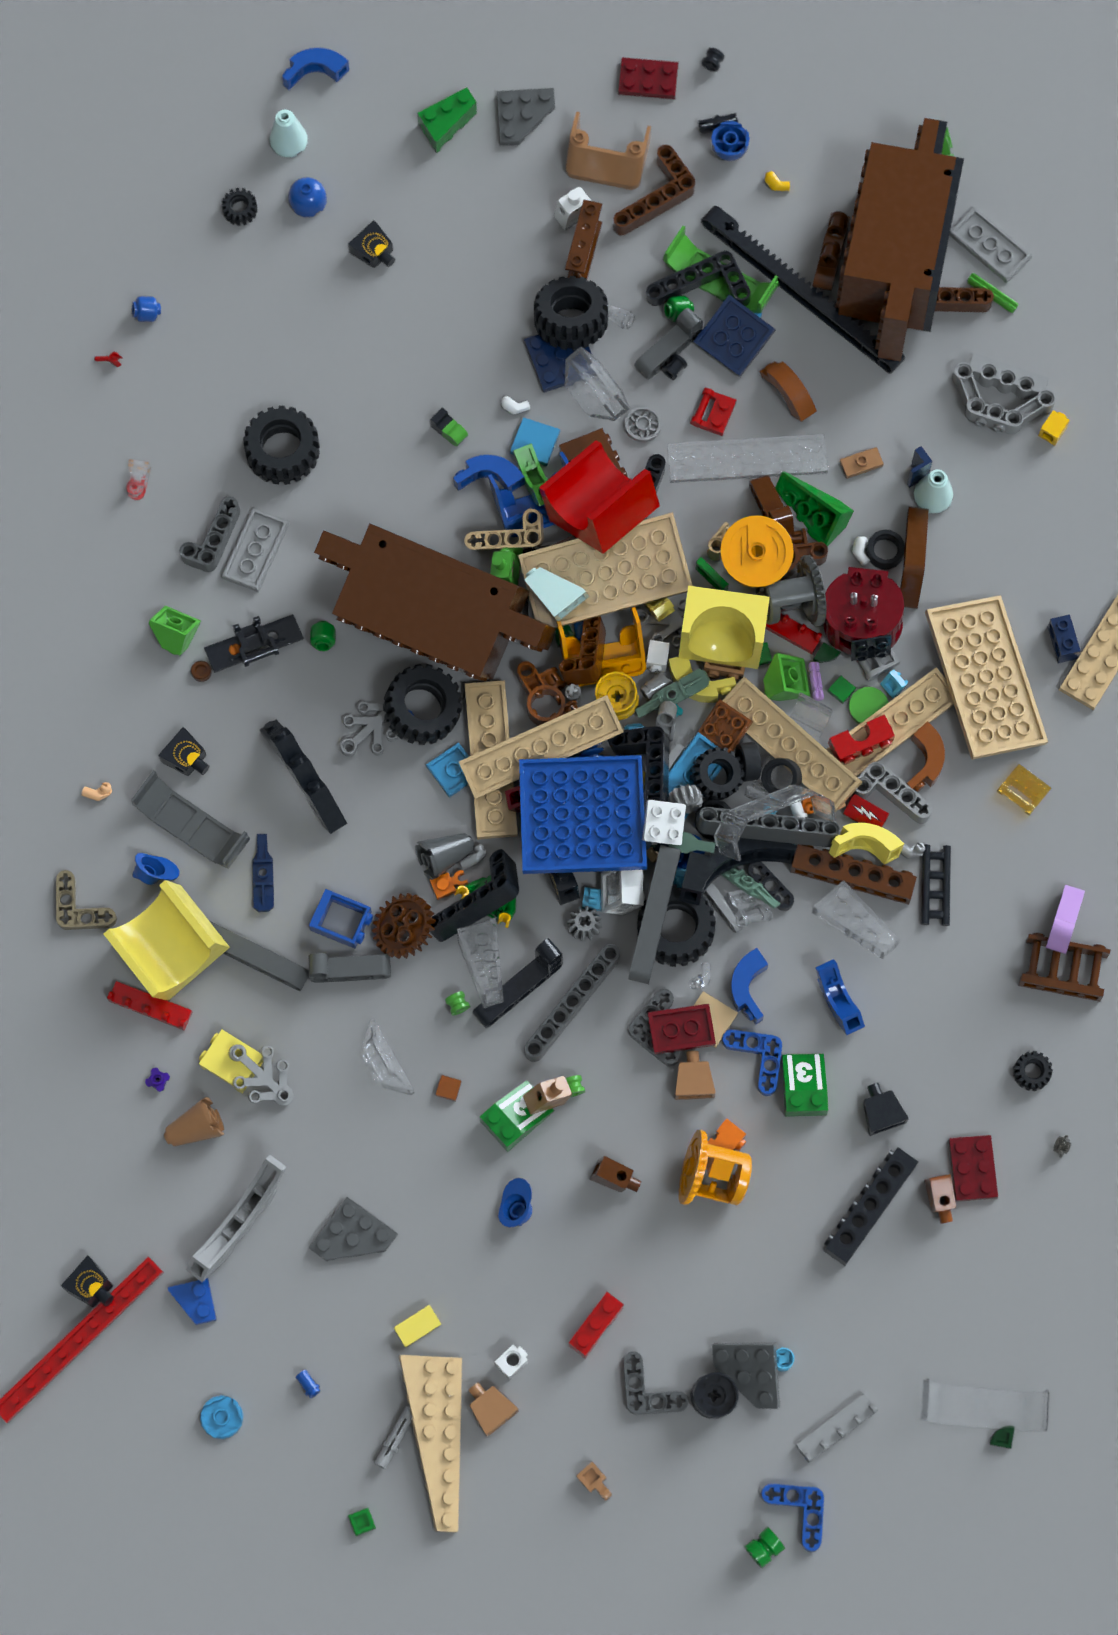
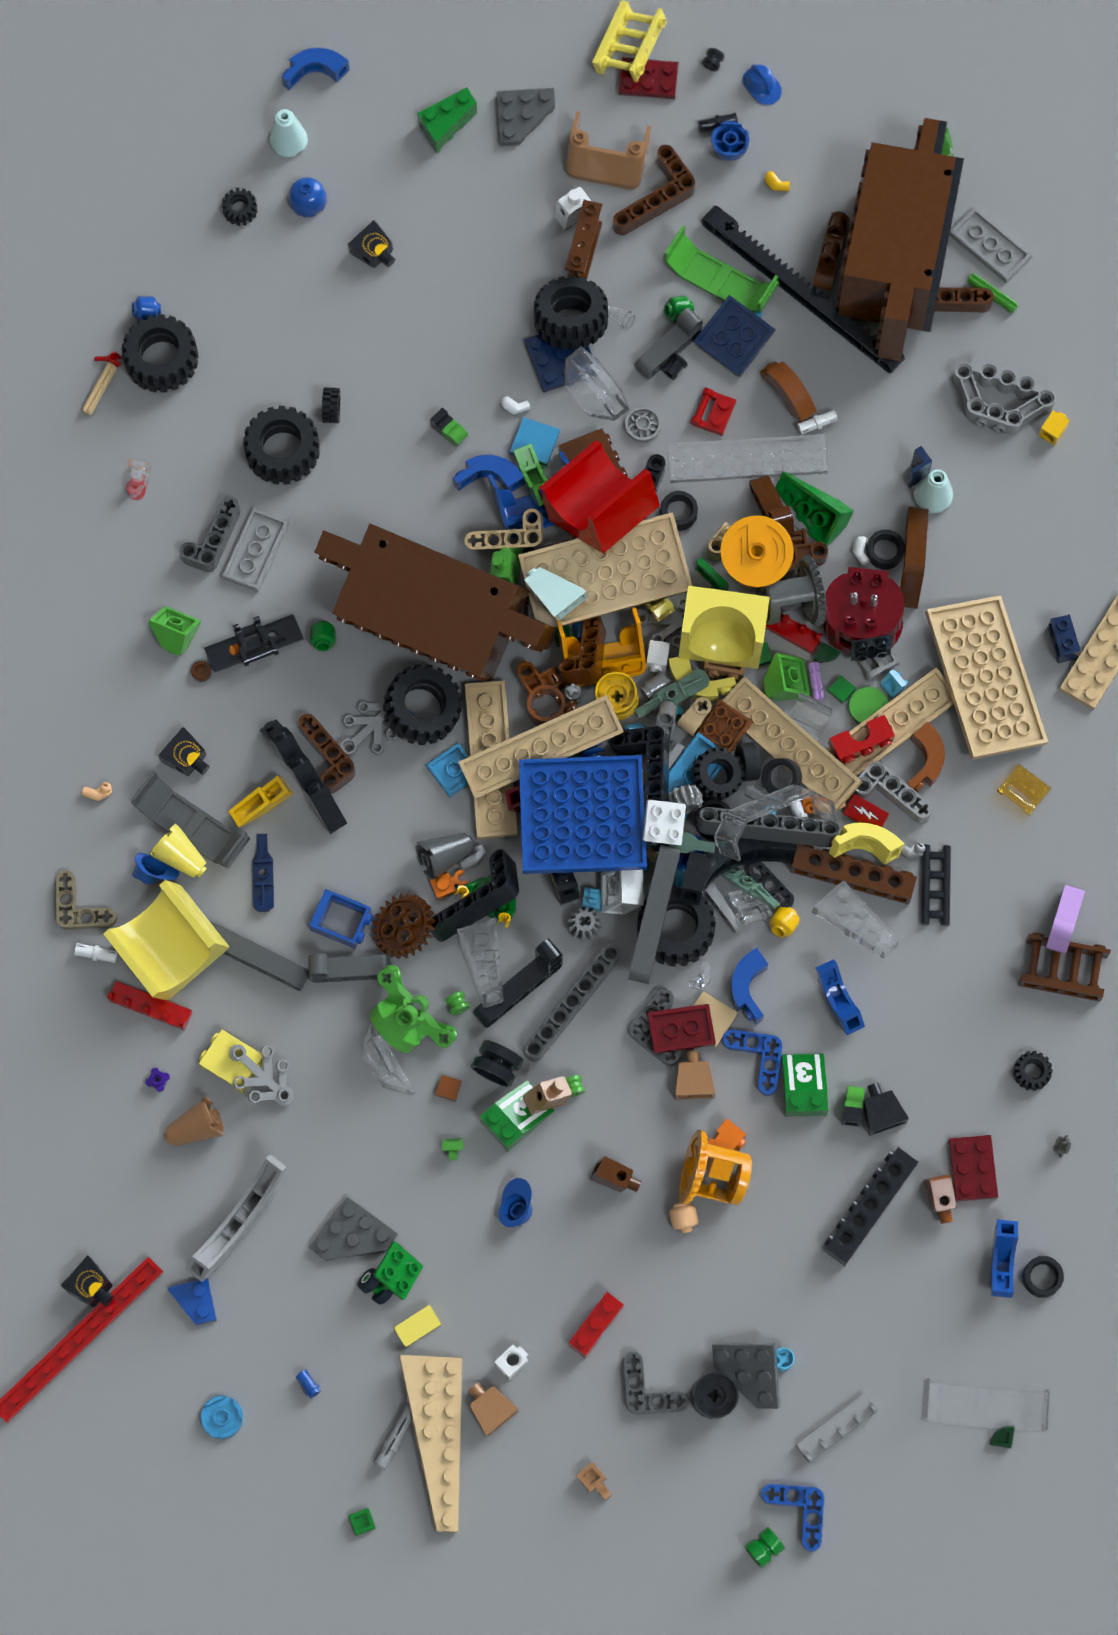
black beam [646,251,751,306] -> none
medium nougat plate [840,447,884,479] -> none
none -> white pin [74,943,118,964]
none -> tan axle [82,363,117,415]
none -> black tyre [122,314,199,393]
none -> light yellow cone [149,824,207,878]
none -> yellow slope [228,775,294,828]
none -> reddish brown beam [298,714,356,794]
none -> black tyre [322,387,341,423]
none -> green plate [358,1242,423,1305]
none -> bright green piece [370,965,458,1053]
none -> bright green tile [442,1138,464,1160]
none -> black wheel [470,1040,524,1088]
none -> light yellow fence [592,0,666,82]
none -> black tyre [660,491,698,531]
none -> light nougat head [669,1202,699,1233]
none -> tan piece [677,697,712,737]
none -> blue piece [743,64,782,105]
none -> yellow head [769,907,800,938]
none -> white pin [797,409,838,435]
none -> leg [842,1086,864,1127]
none -> blue arch [990,1219,1018,1298]
none -> black tyre [1022,1256,1064,1298]

